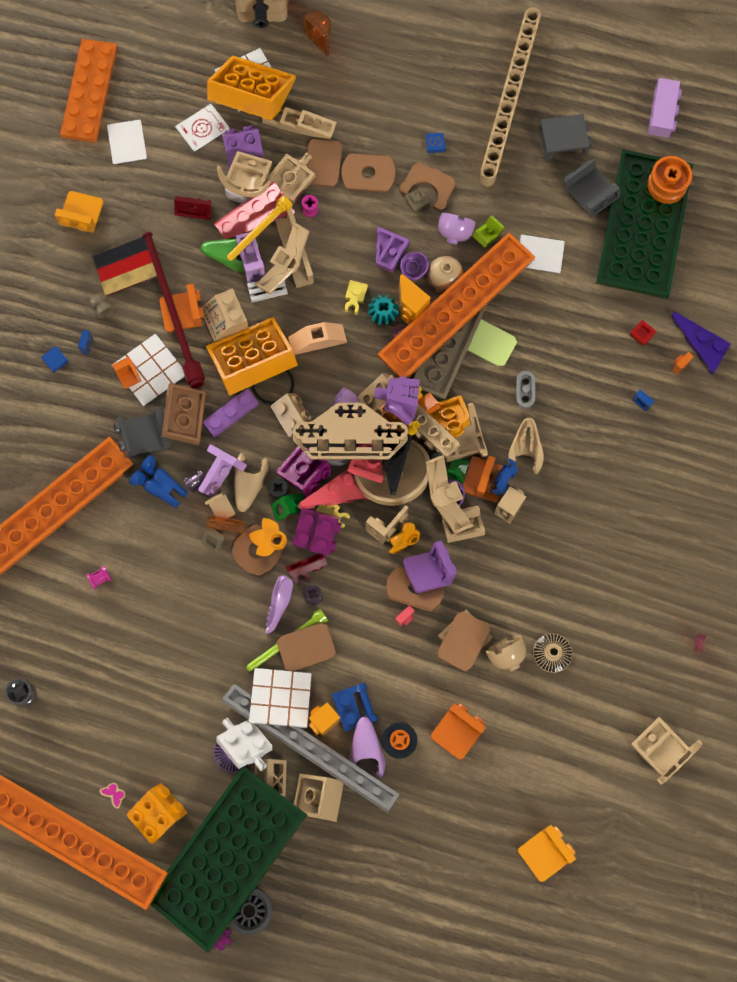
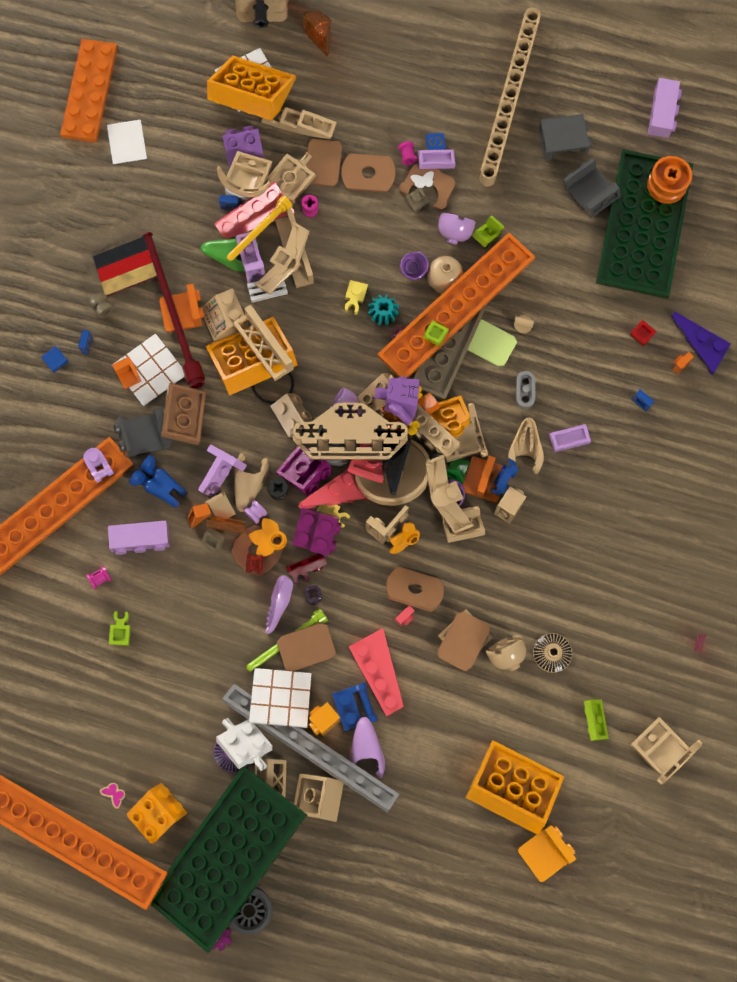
dark grey wheel [5,678,37,707] -> none
light orange bracket [54,191,104,233] -> none
dark red plate [174,196,211,220] -> none
white sticker [175,104,230,152] -> none
clear purple bush [183,468,205,493] -> none
medium lavender plate [202,388,259,438] -> none
green bracket [271,494,304,522] -> none
light nougat slope [288,322,347,355] -> none
medium lavender wing [376,227,410,273] -> none
black wheel [382,722,417,759] -> none
light orange slope [399,274,431,324] -> none
medium lavender bracket [402,541,457,593] -> none
orange bracket [430,703,486,760] -> none
white sticker [520,235,565,273] -> none
none -> lavender plate [84,448,114,483]
none -> lavender brick [108,521,170,555]
none -> lime plate [109,611,131,646]
none -> orange piece [187,503,211,528]
none -> blue tile [219,195,239,210]
none -> tan fence [233,304,294,381]
none -> lavender wheel [244,500,268,524]
none -> clear red wheel [246,554,264,574]
none -> coral wing [349,628,404,717]
none -> dark pink bush [398,141,418,165]
none -> white sticker [411,171,434,188]
none -> lavender tile [418,150,456,169]
none -> lime tile [423,320,449,347]
none -> light orange slope [465,740,564,835]
none -> tan plate [514,315,534,334]
none -> lavender tile [549,424,591,452]
none -> lime plate [584,699,609,741]

